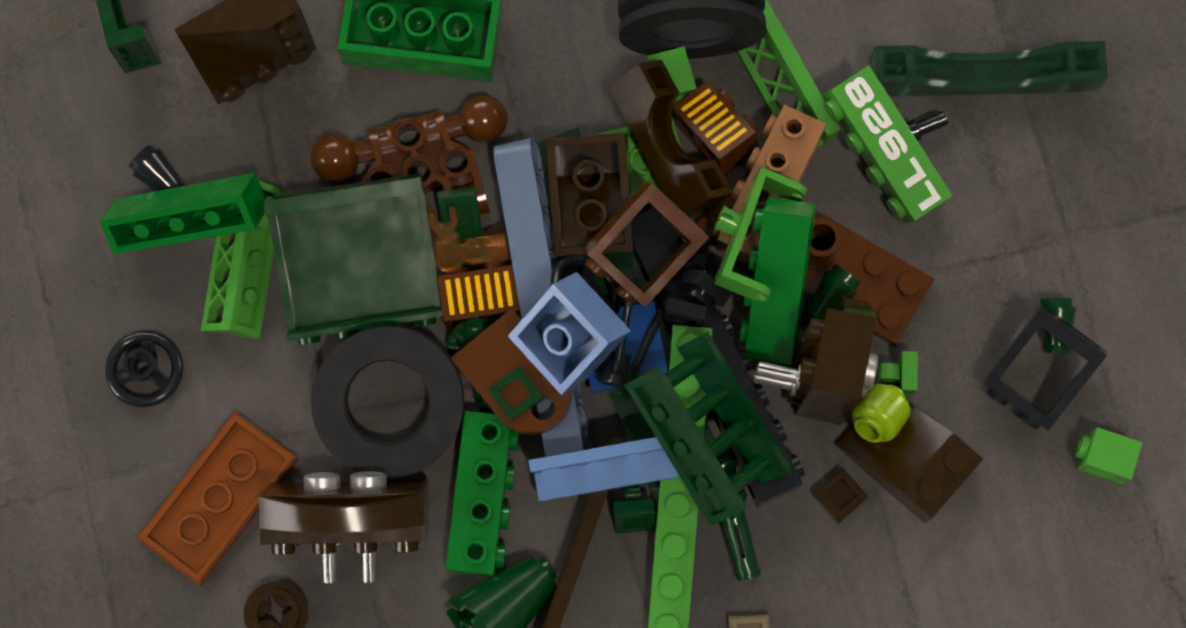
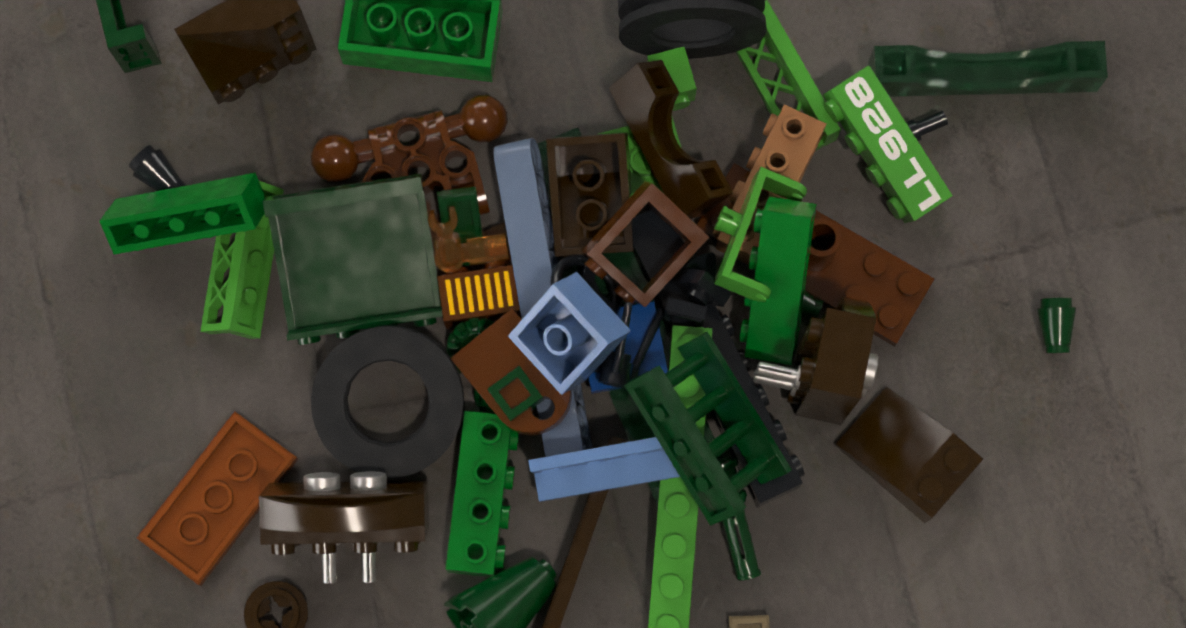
black piece [105,331,183,407] -> none
dark green tile [613,485,655,534] -> none
reddish brown brick [673,80,759,175] -> none
dark green cone [806,264,861,319] -> none
dark brown tile [812,467,869,524] -> none
lime head [851,383,911,443] -> none
bright green tile [878,351,918,397] -> none
black window [984,304,1107,431] -> none
bright green brick [1075,427,1143,485] -> none

